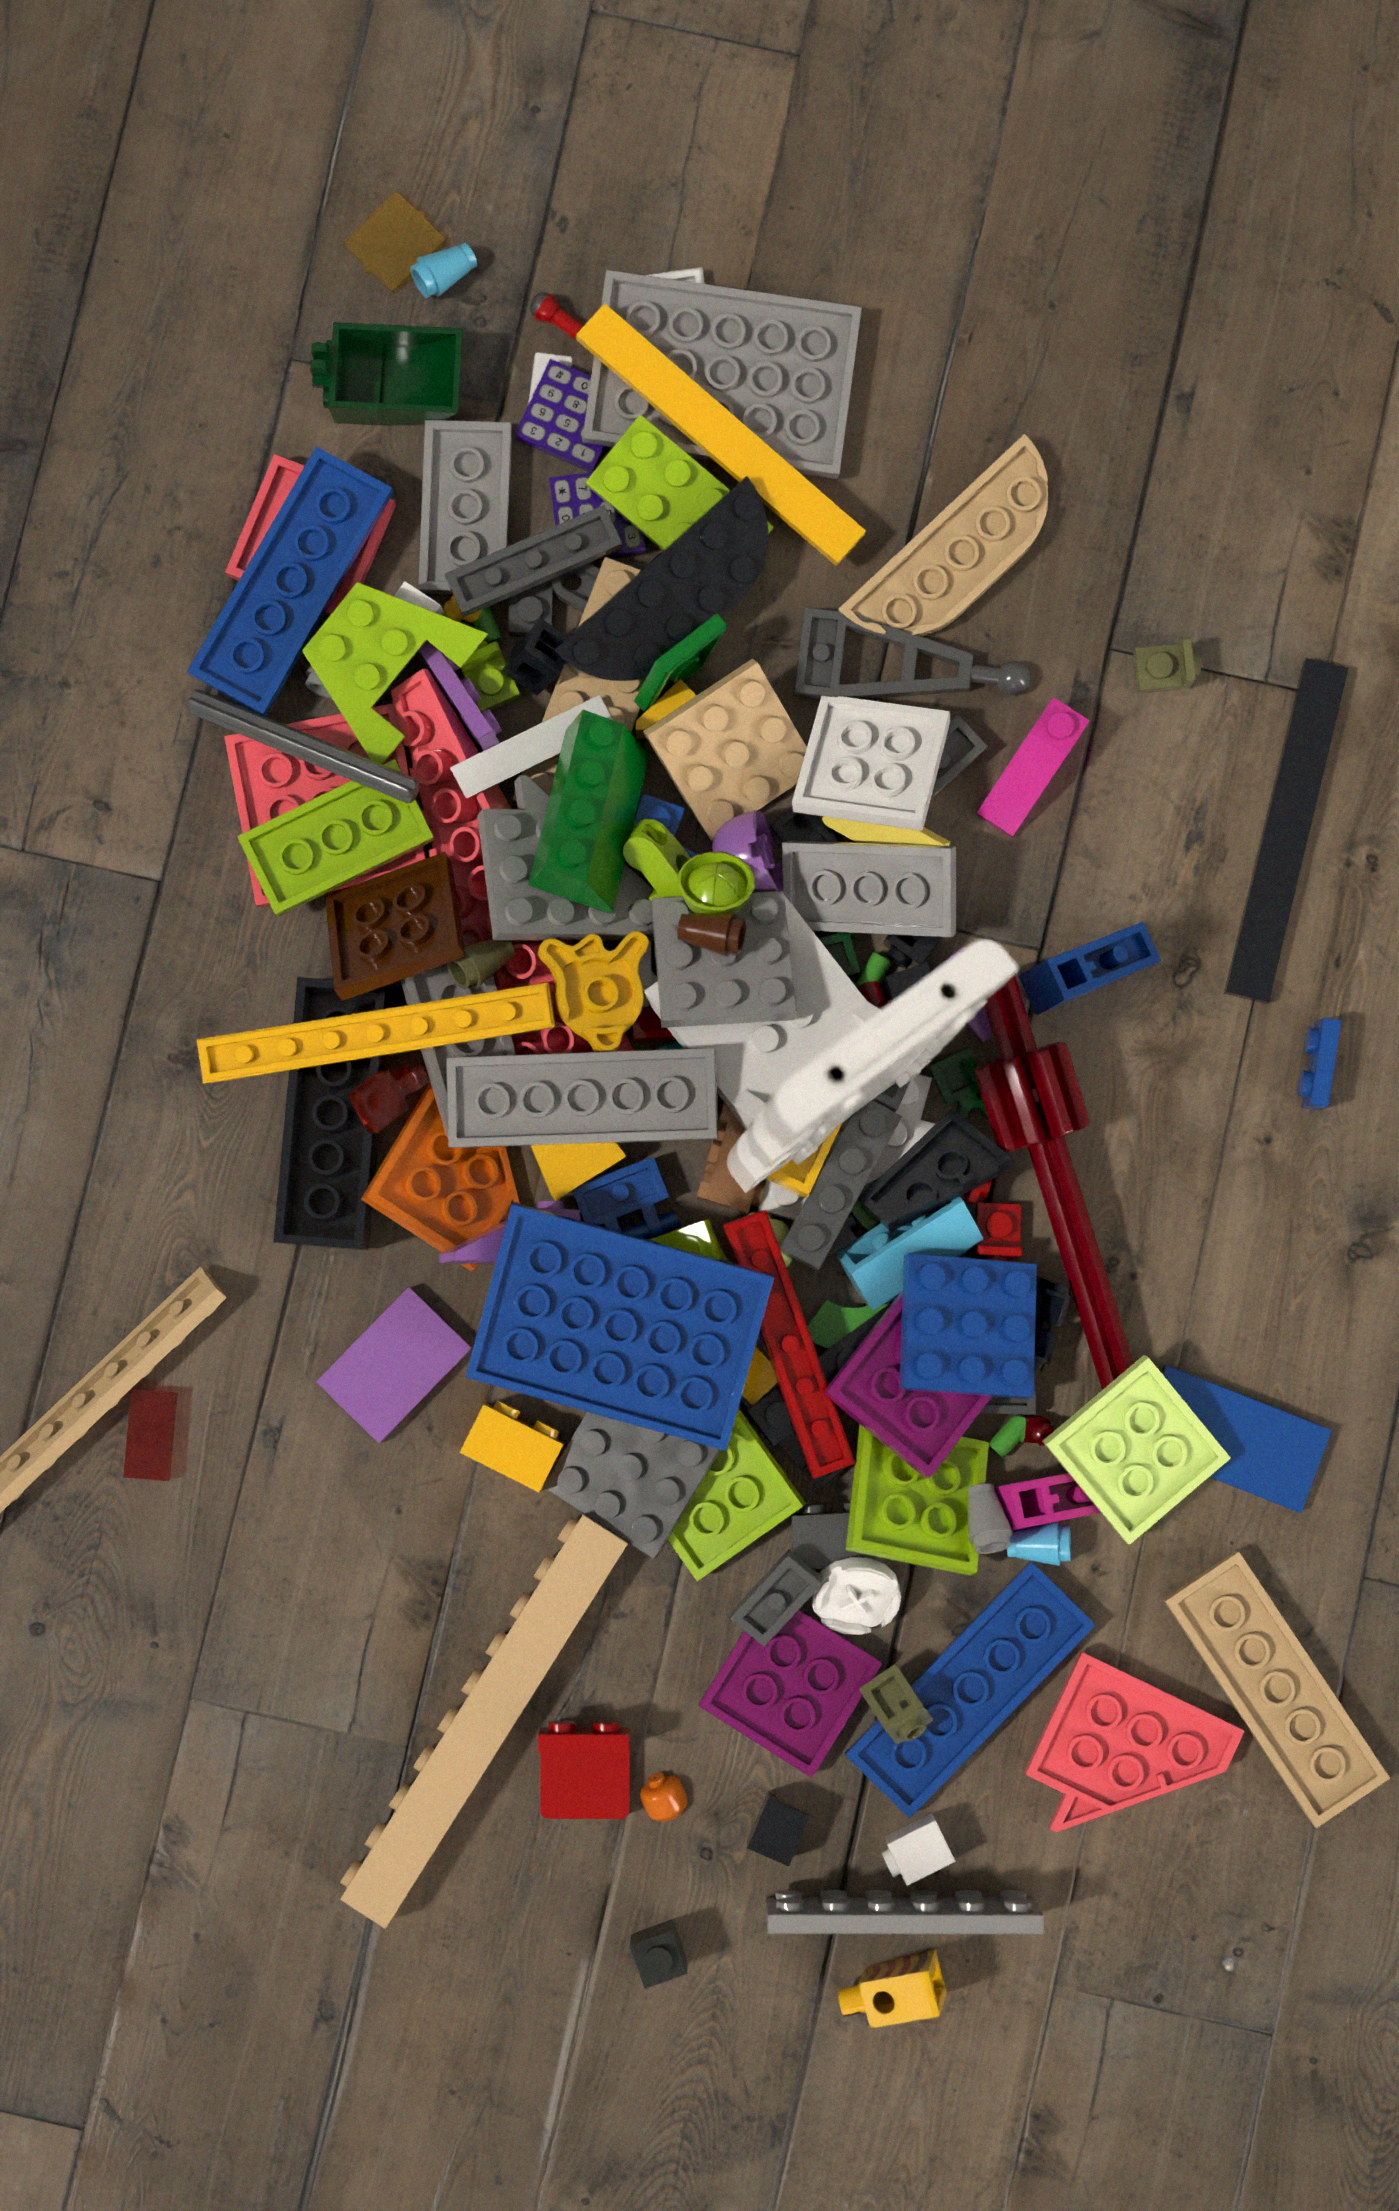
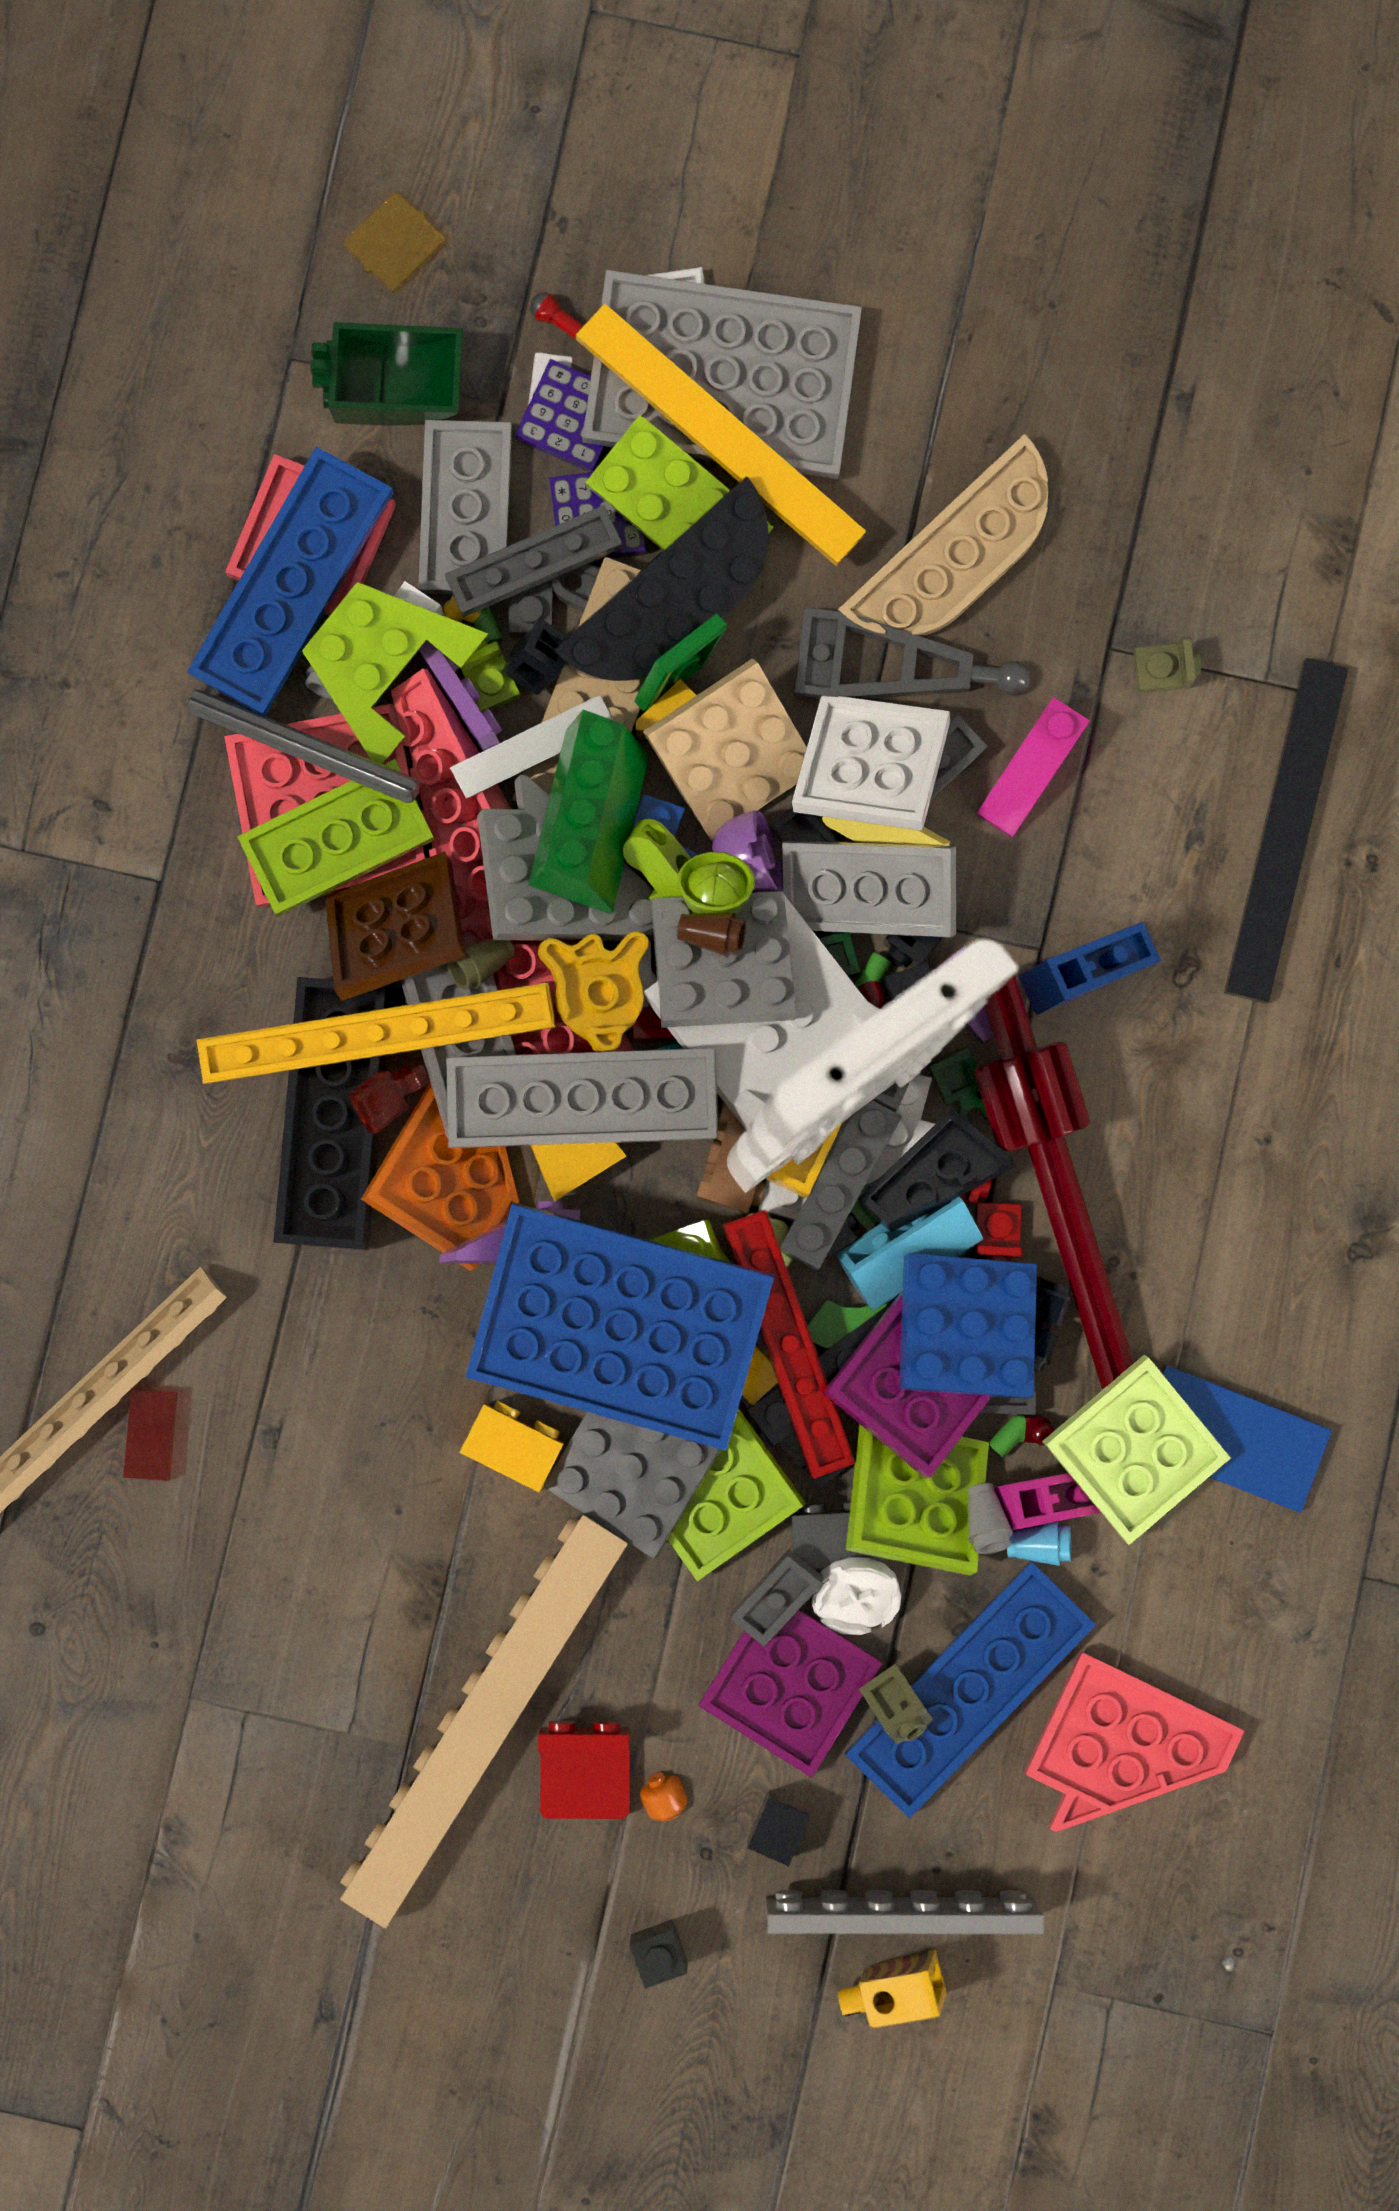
medium lavender tile [316,1287,472,1443] -> none
medium azure cone [410,243,477,298] -> none
blue plate [572,1156,680,1239] -> none
white brick [881,1813,956,1885] -> none
tan plate [1163,1551,1390,1828] -> none
blue plate [1297,1018,1341,1111] -> none

